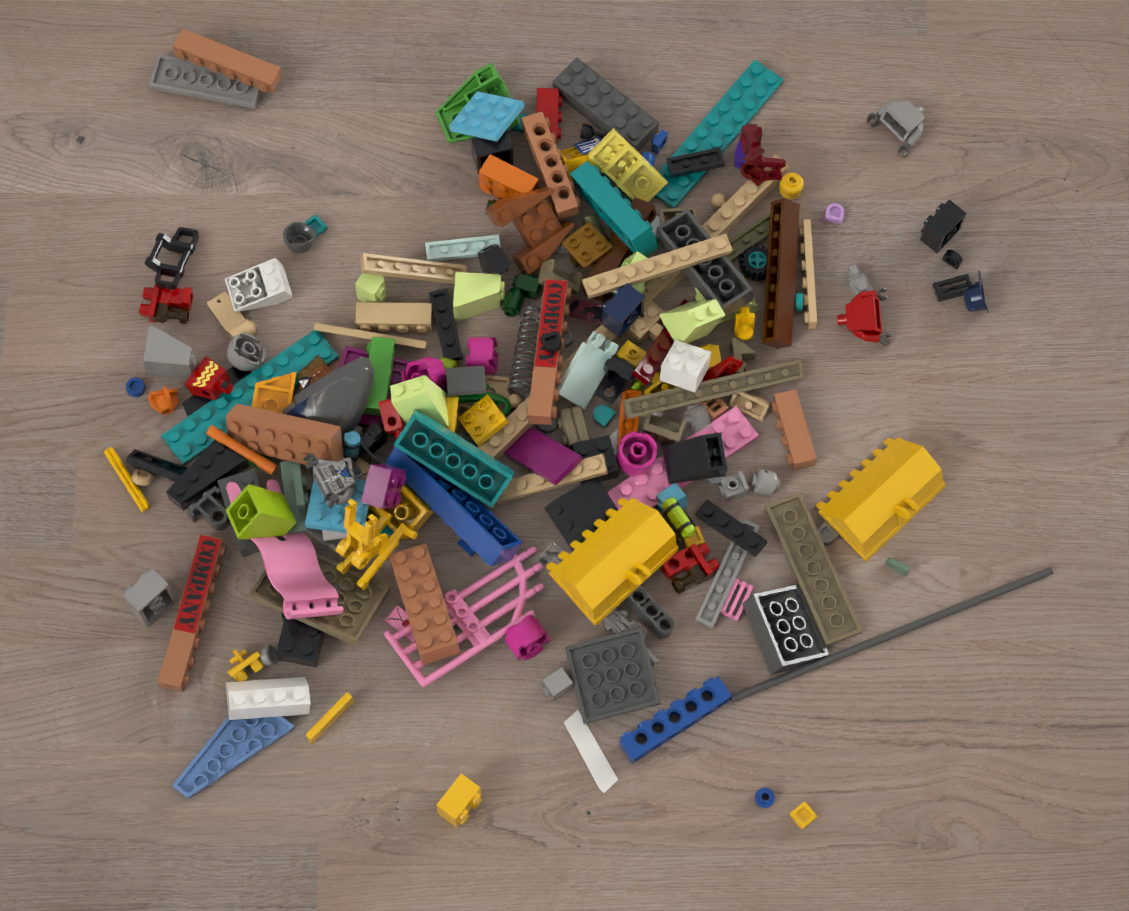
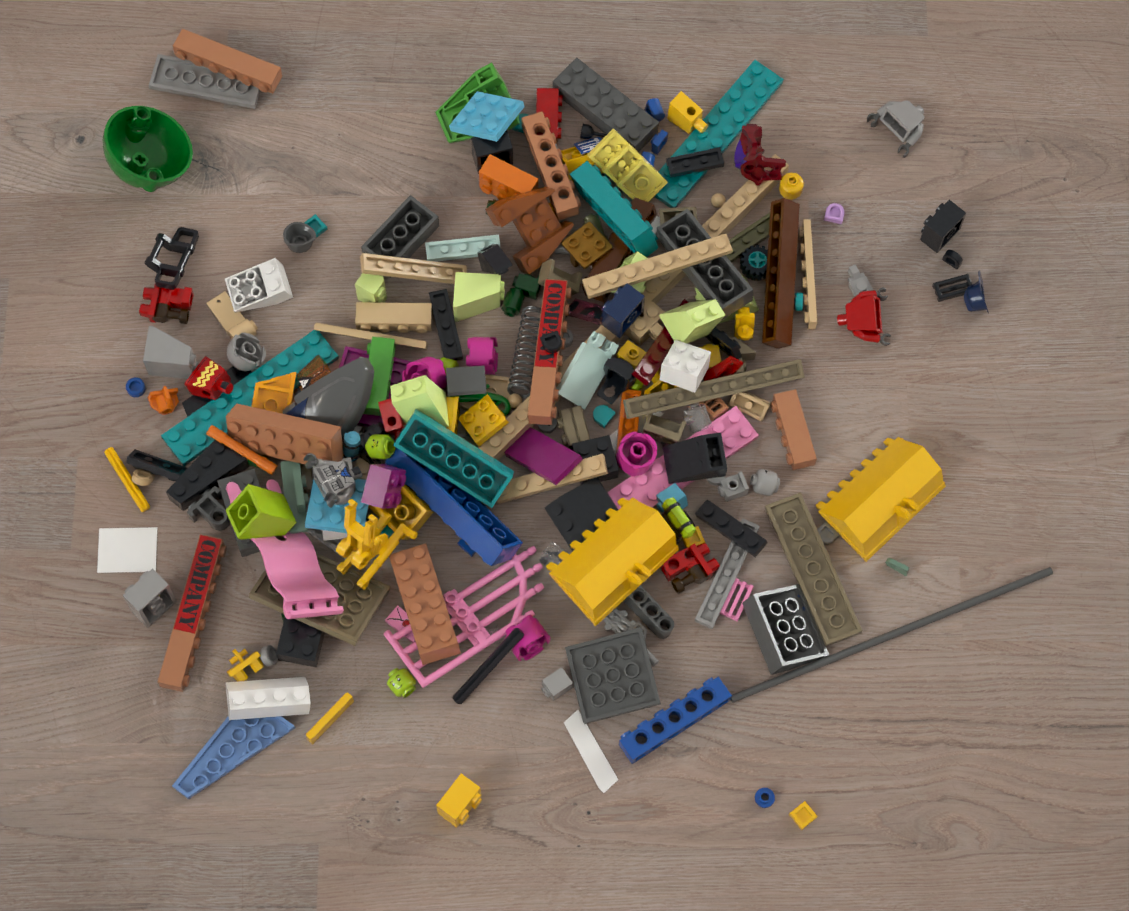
none -> white sticker [97,527,157,573]
none -> green piece [102,106,193,192]
none -> dark grey brick [361,195,439,278]
none -> lime head [365,434,395,459]
none -> lime head [387,668,416,698]
none -> black axle [452,628,524,704]
none -> blue brick [644,98,665,122]
none -> yellow torso [667,91,708,134]
none -> black plate [705,326,742,360]

